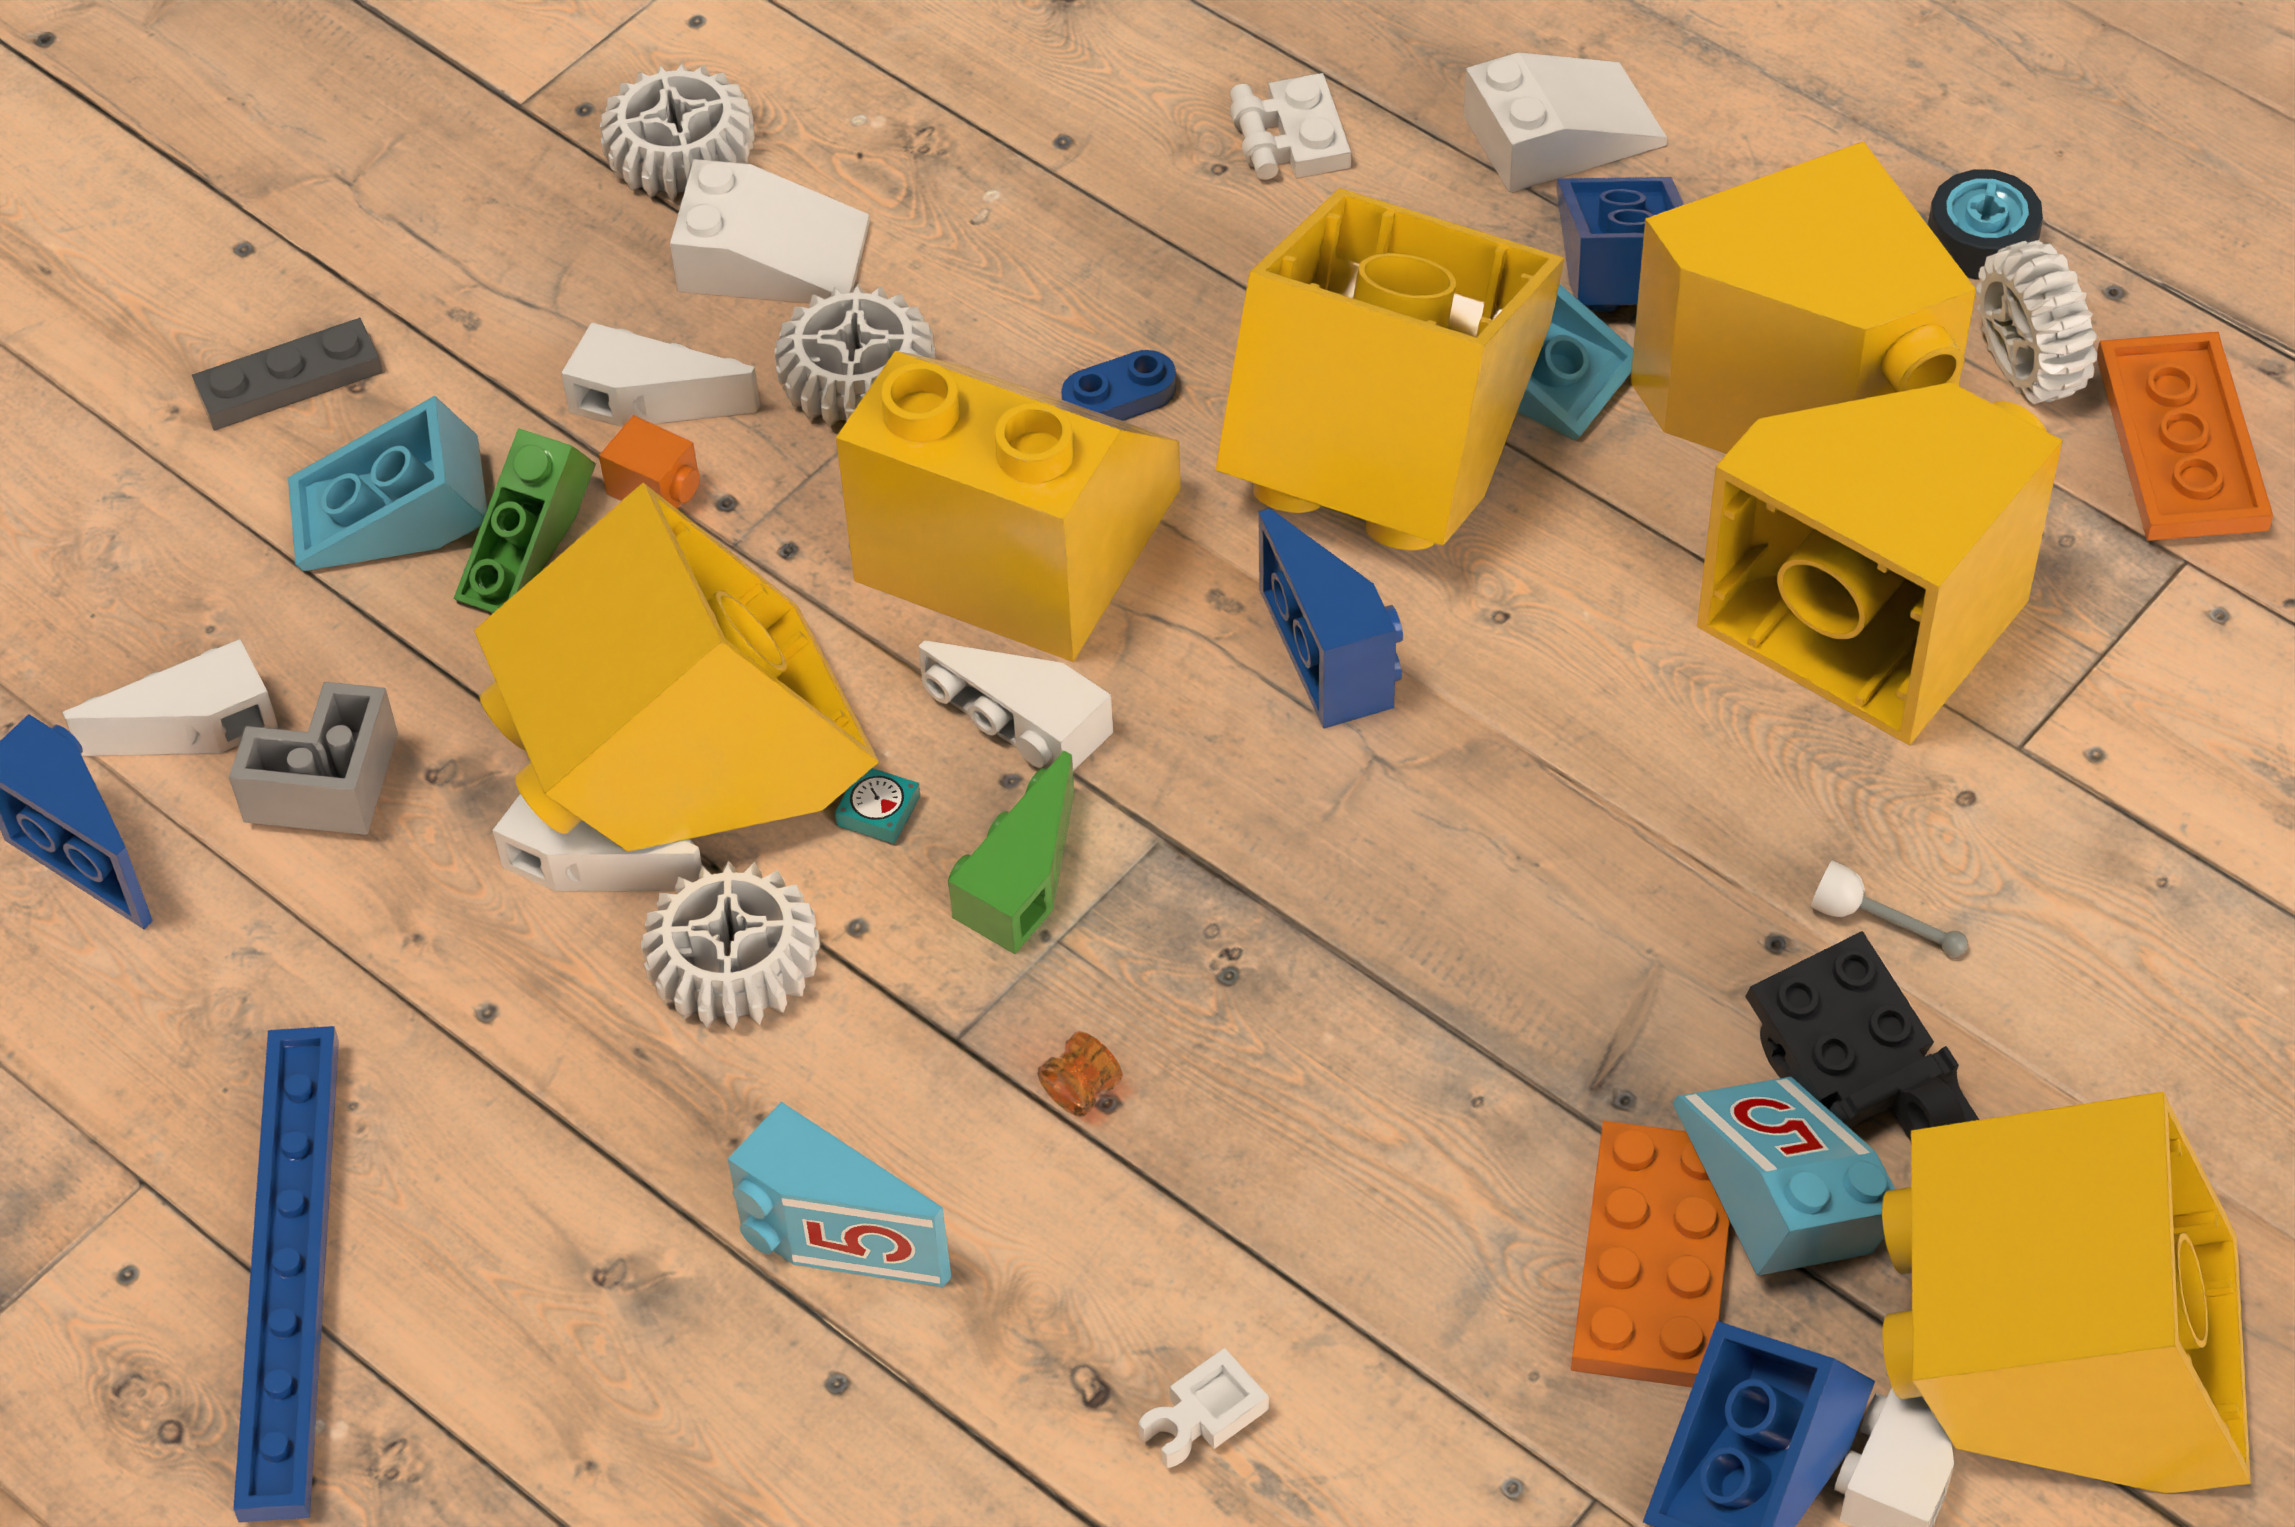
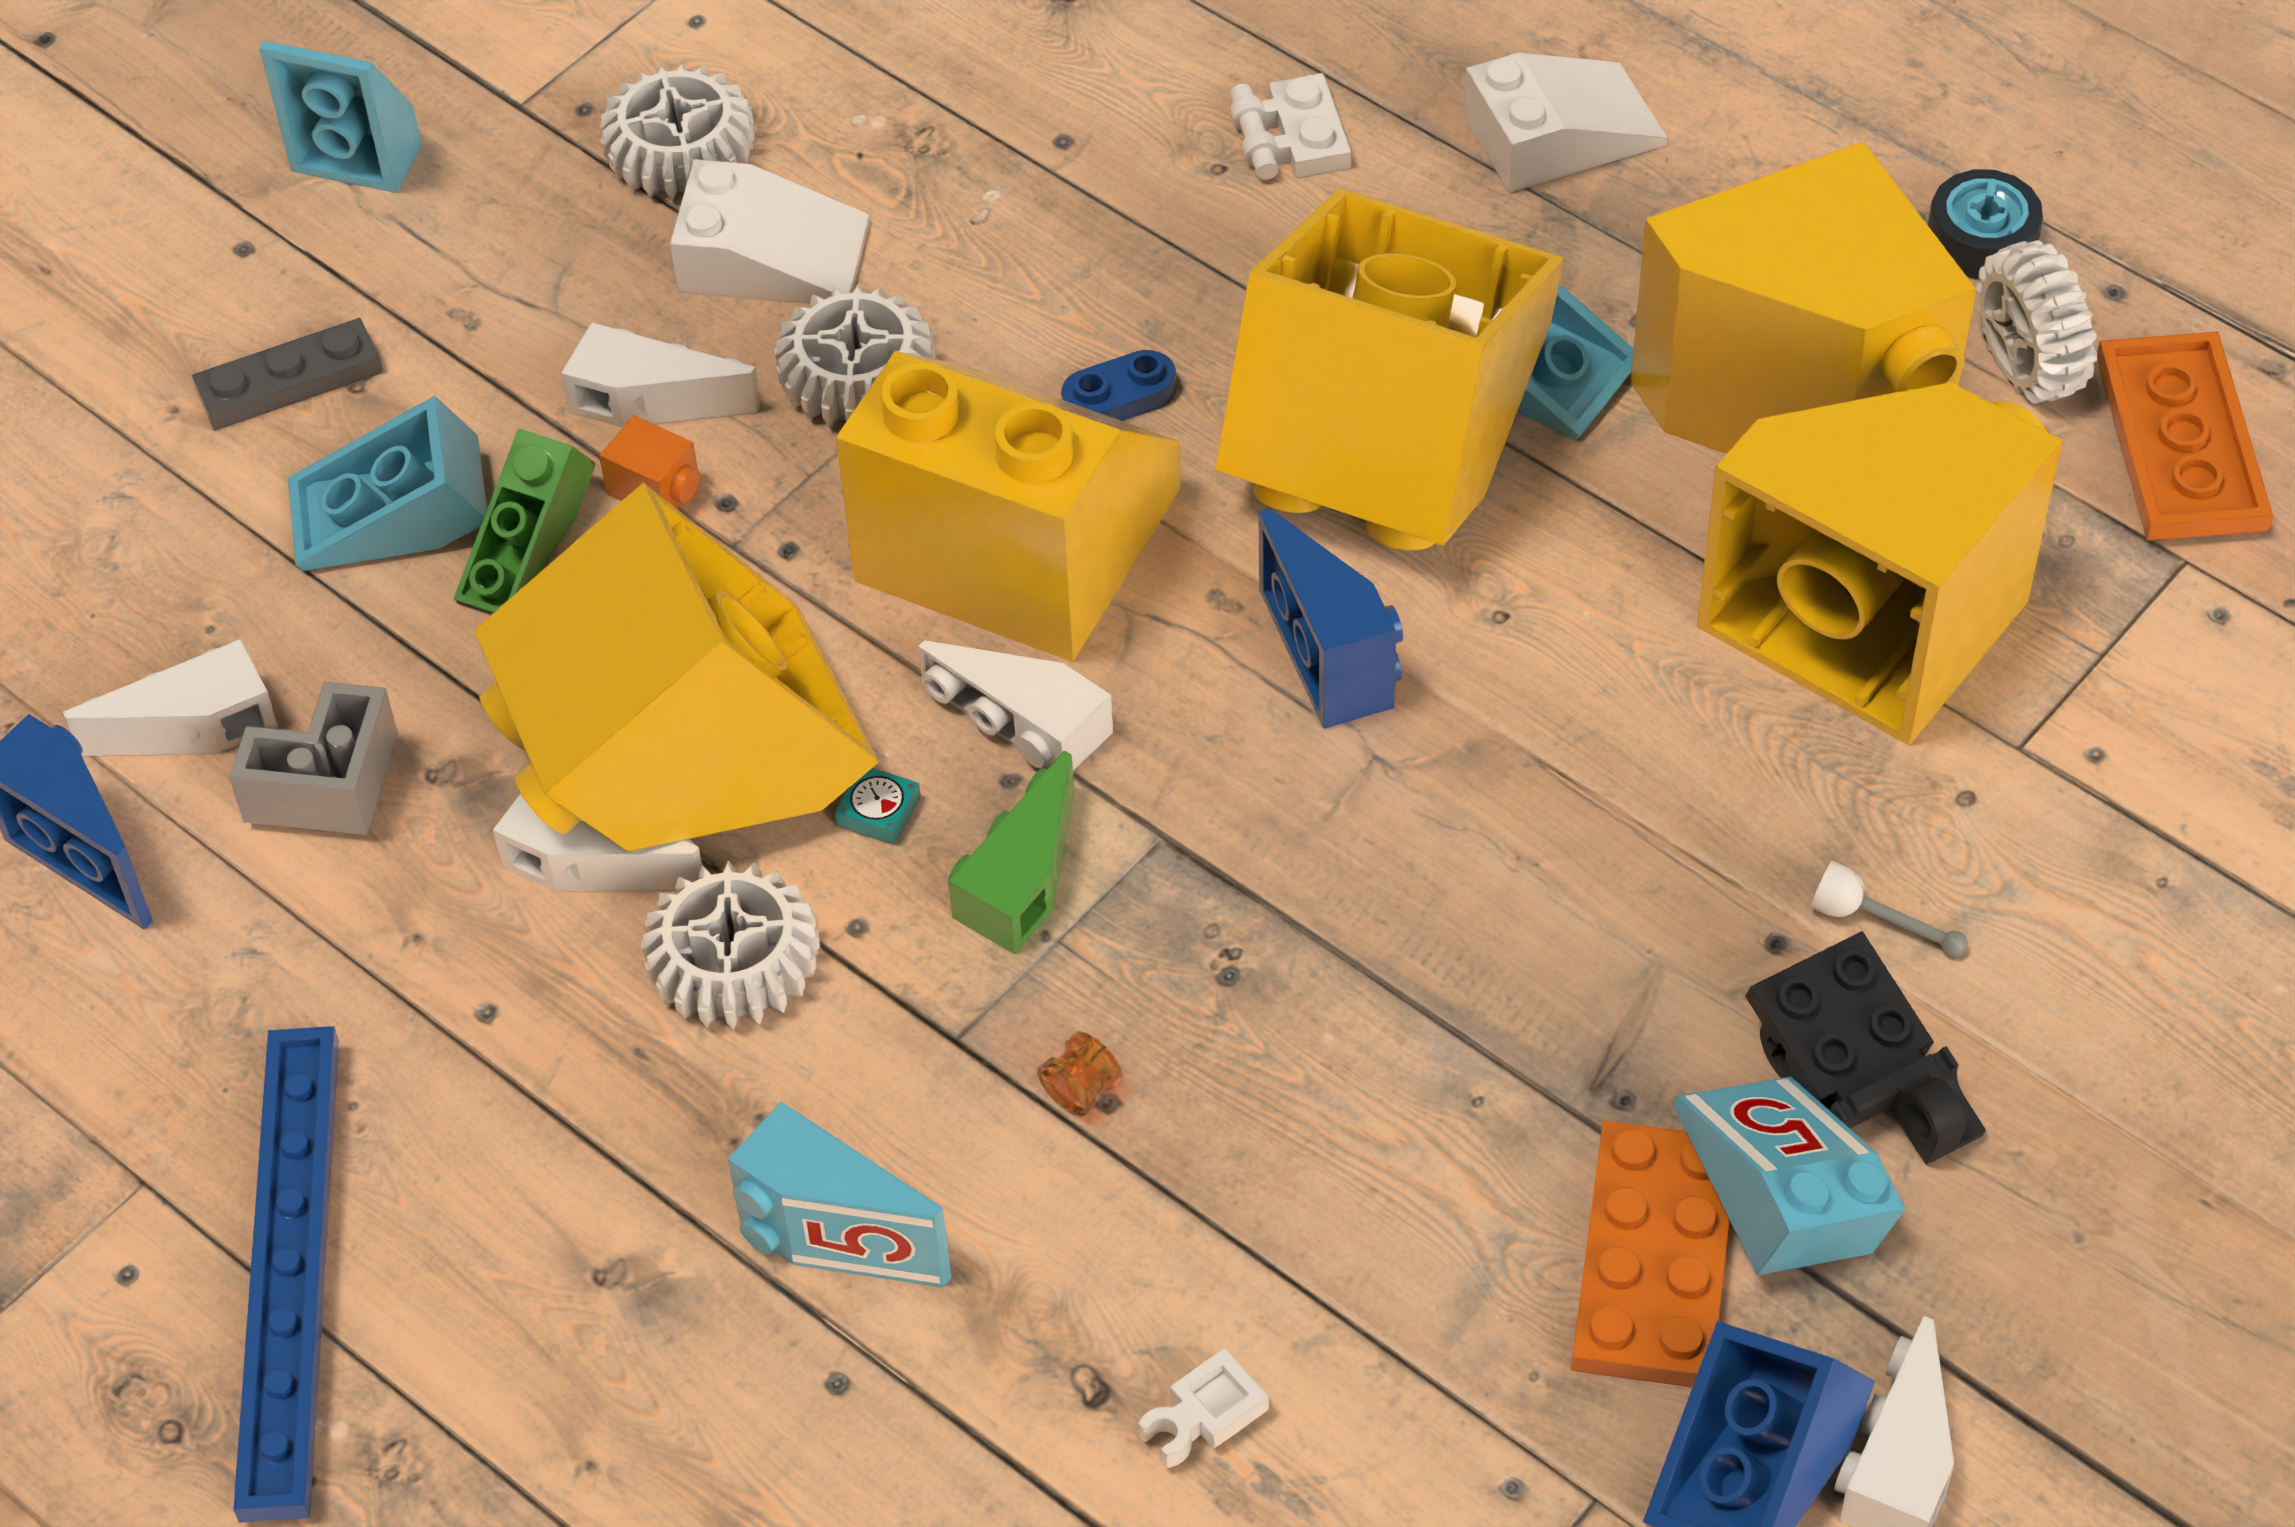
blue slope [1556,177,1684,312] -> none
yellow slope [1882,1091,2251,1494] -> none
none -> medium azure slope [259,41,422,193]

